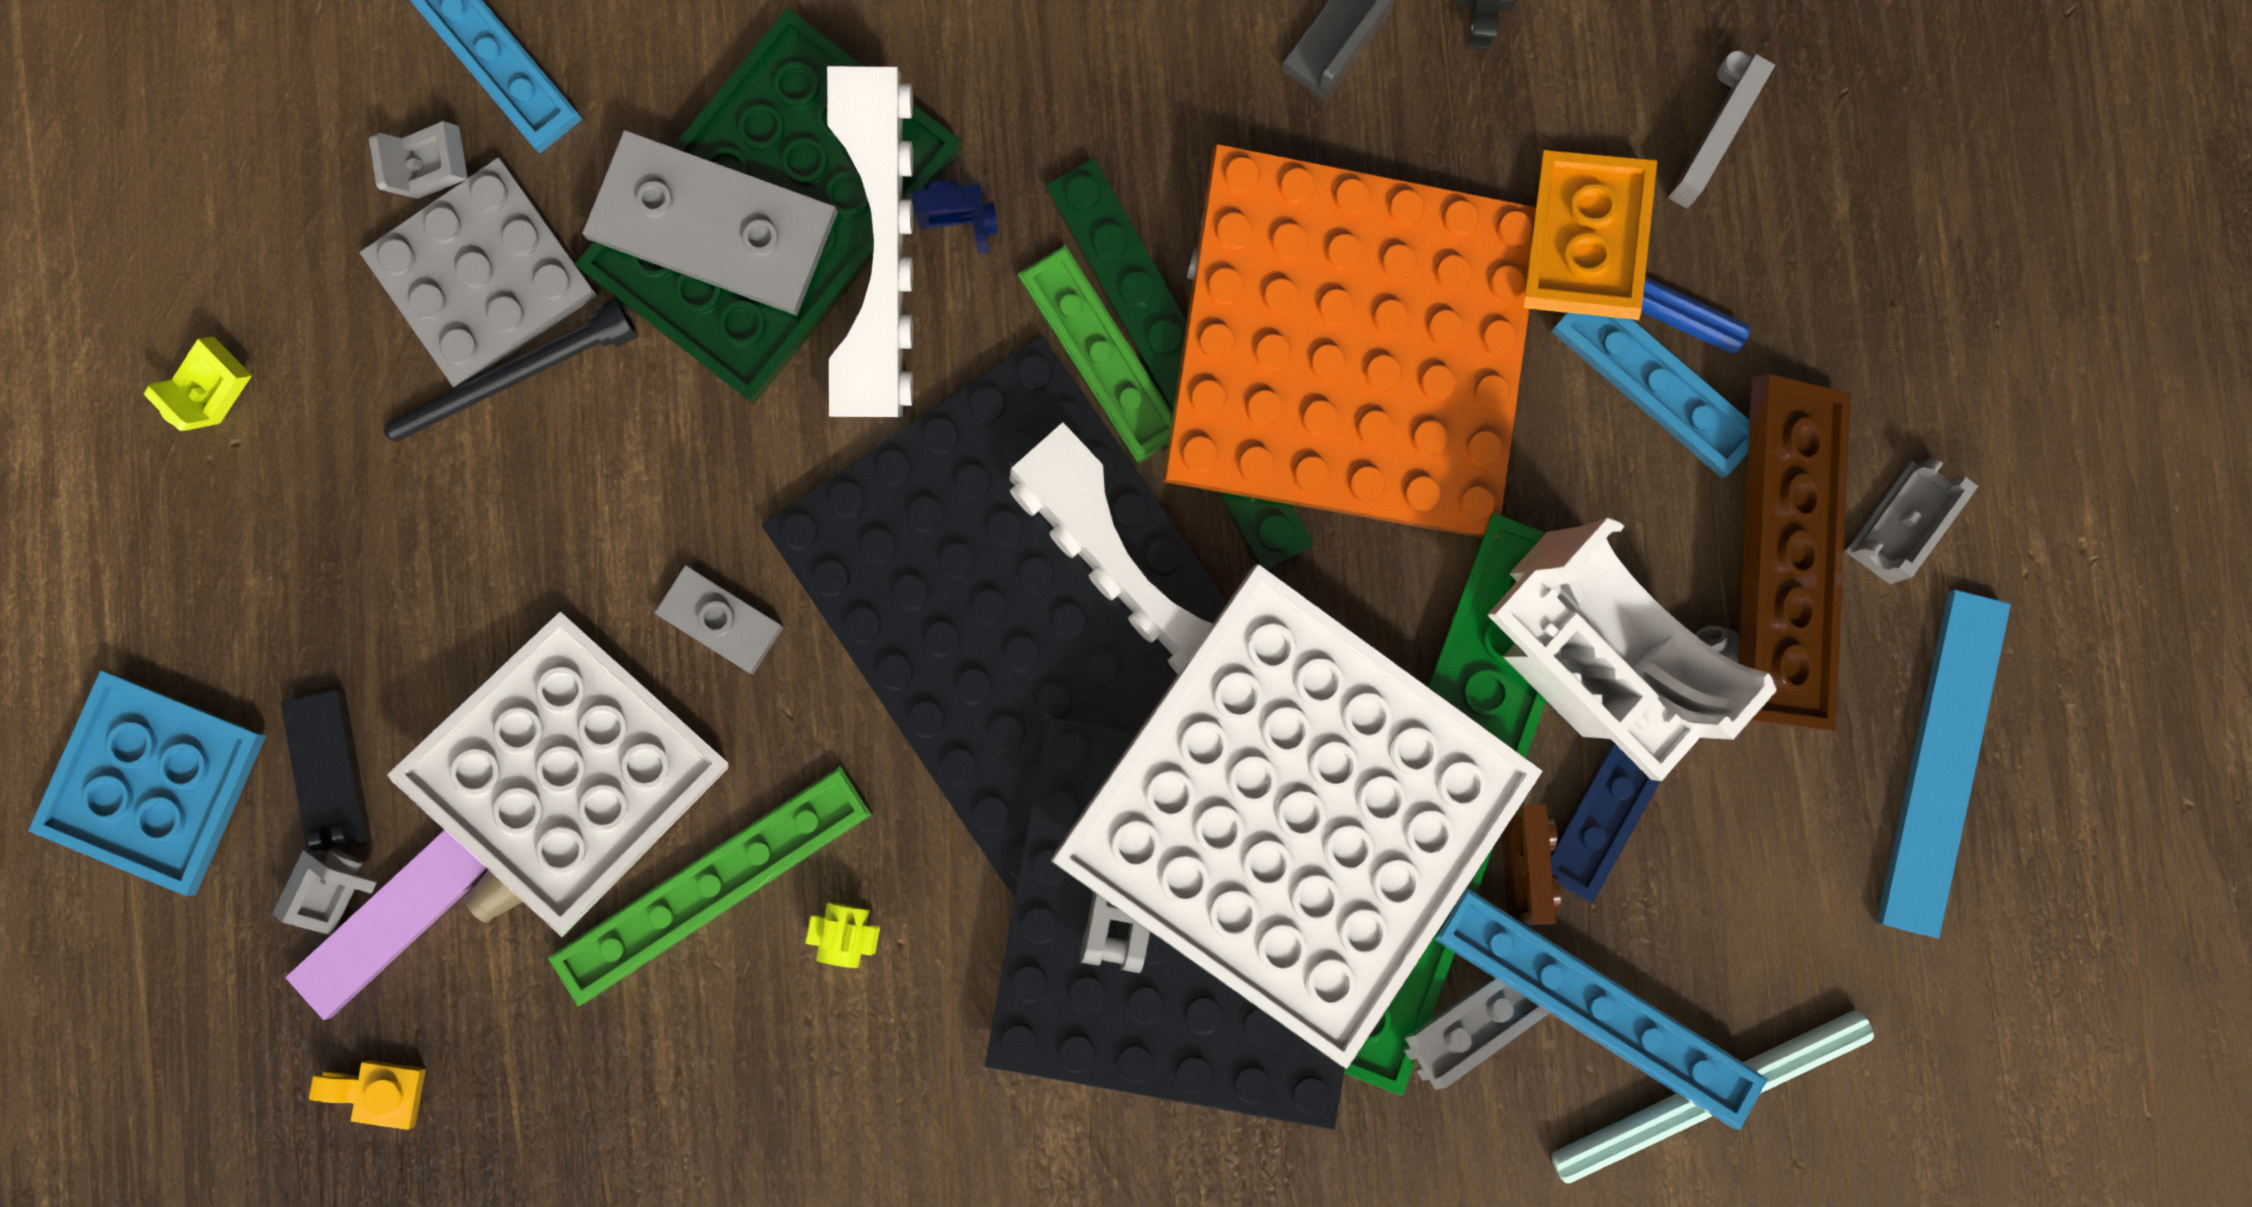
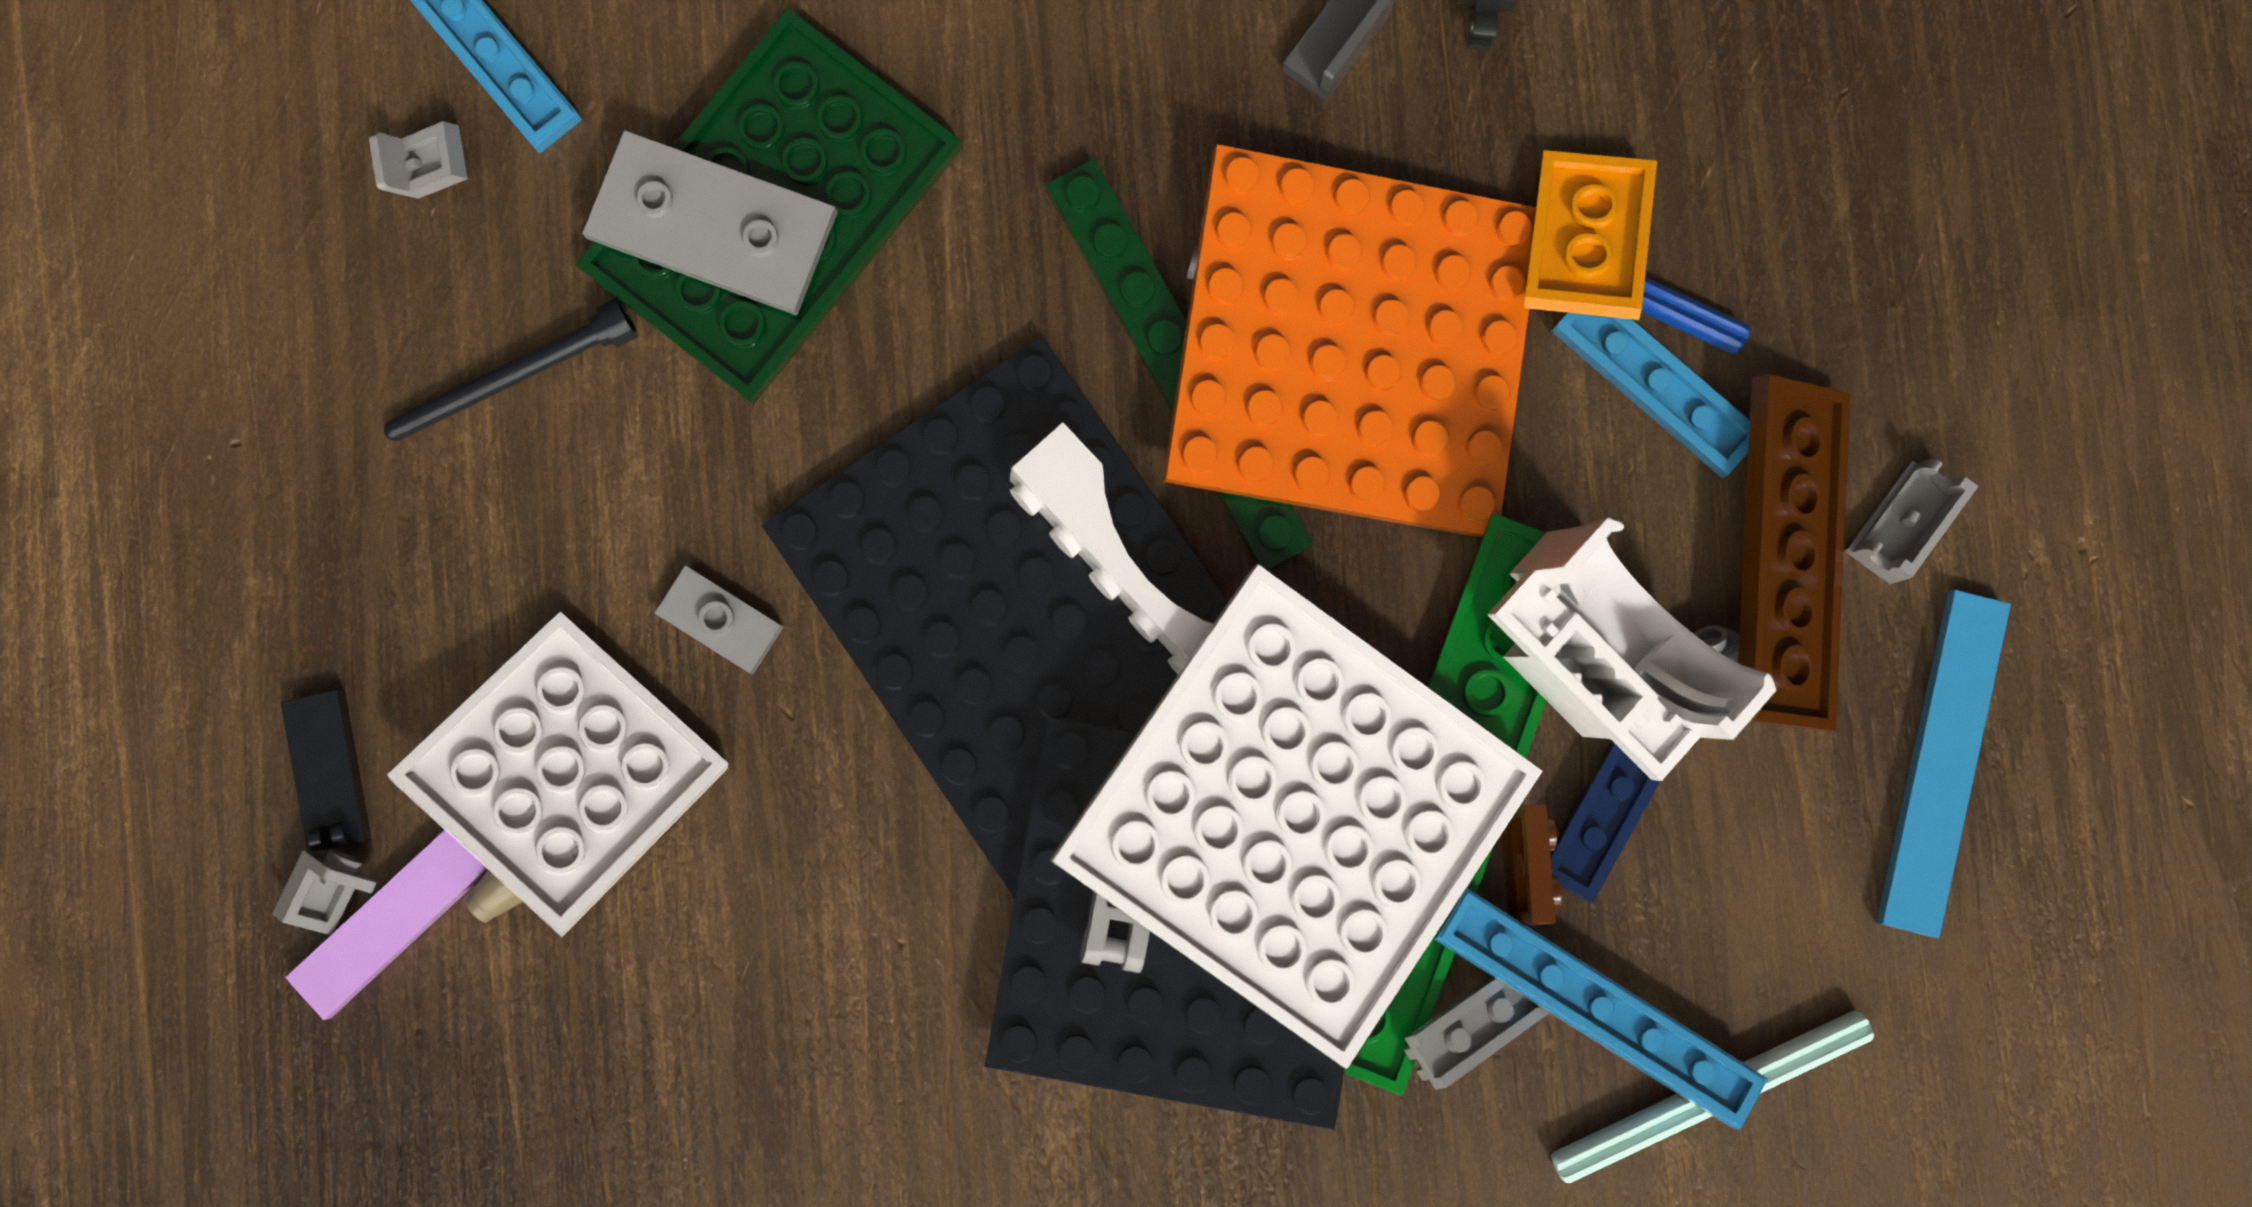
dark azure plate [28,670,267,896] -> none
neon yellow bracket [144,336,252,431] -> none
yellow plate [309,1060,426,1130] -> none
light grey plate [359,157,598,388] -> none
bright green tile [548,766,873,1006] -> none
neon yellow gear [805,902,880,968] -> none
white arch [827,66,913,417] -> none
clear blue bracket [913,181,998,254] -> none
bright green tile [1018,245,1173,465] -> none
light grey hinge [1668,51,1775,209] -> none

